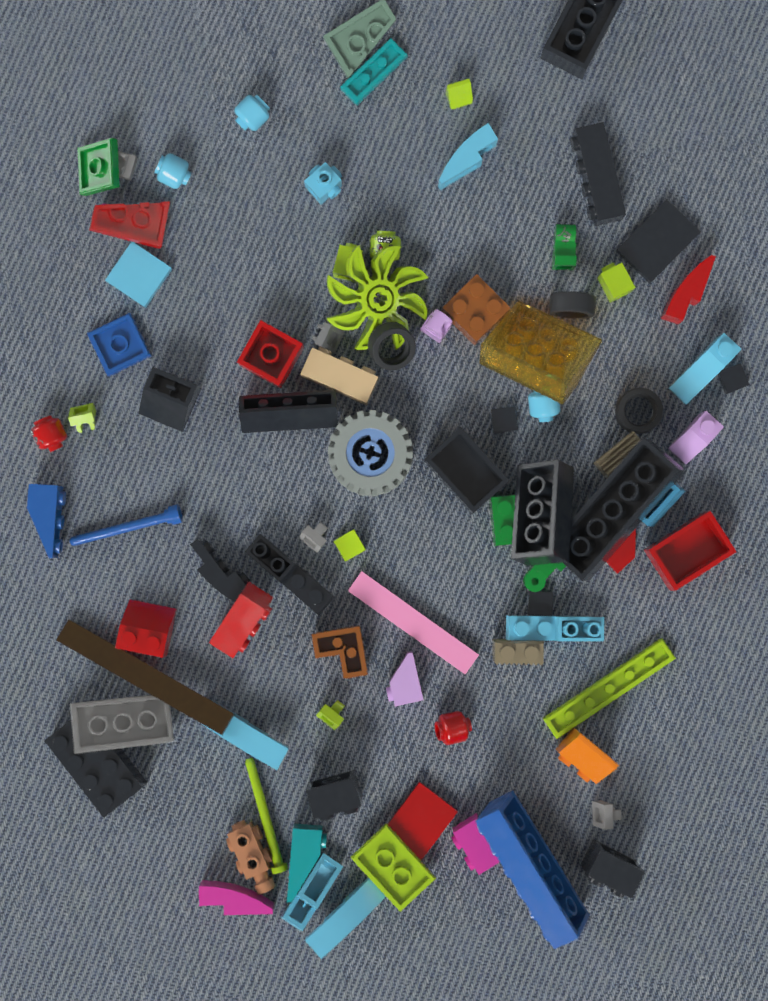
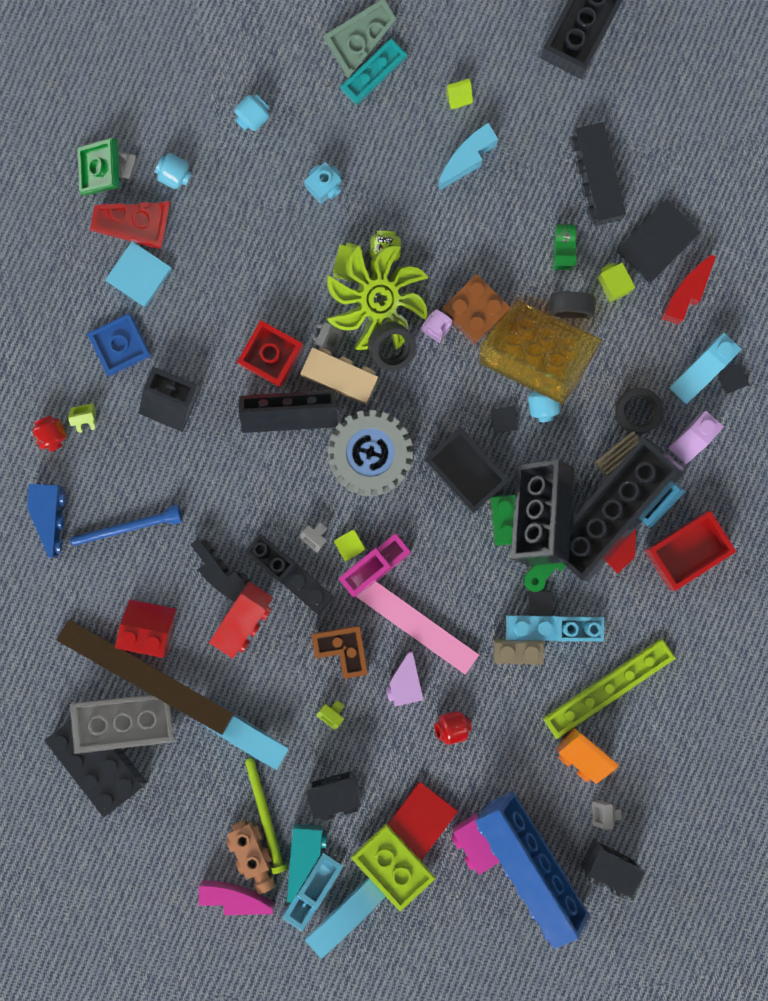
none -> dark pink slope [338,533,412,598]

